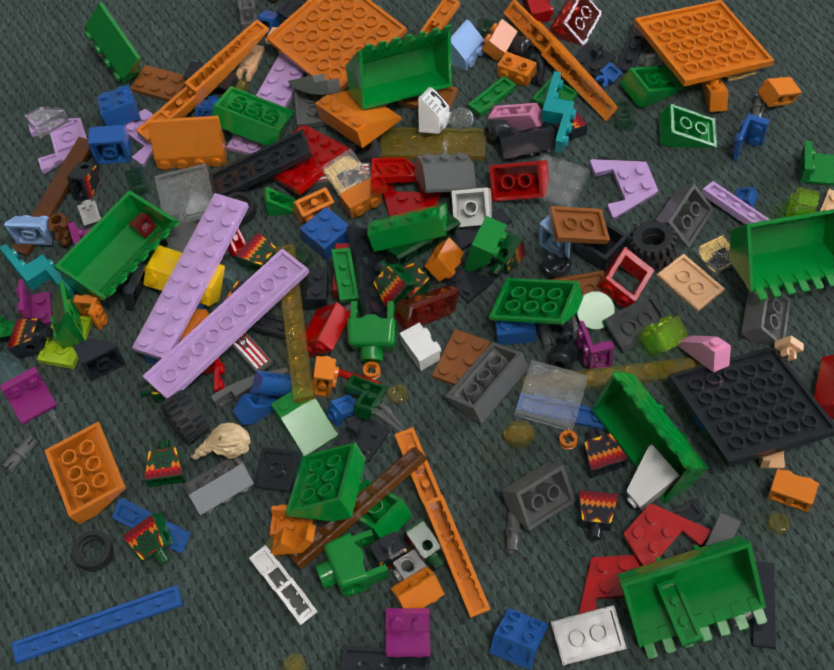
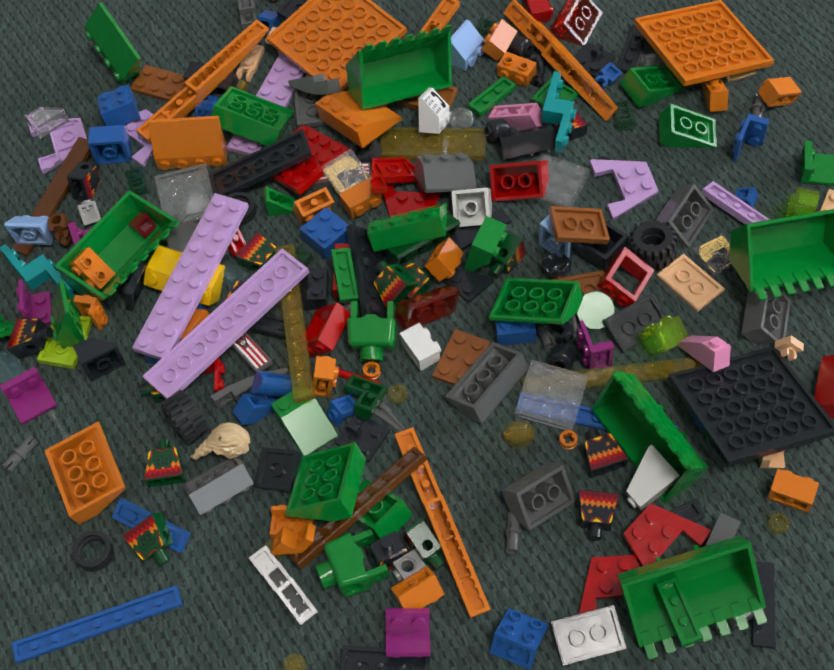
none -> orange brick [68,247,116,290]

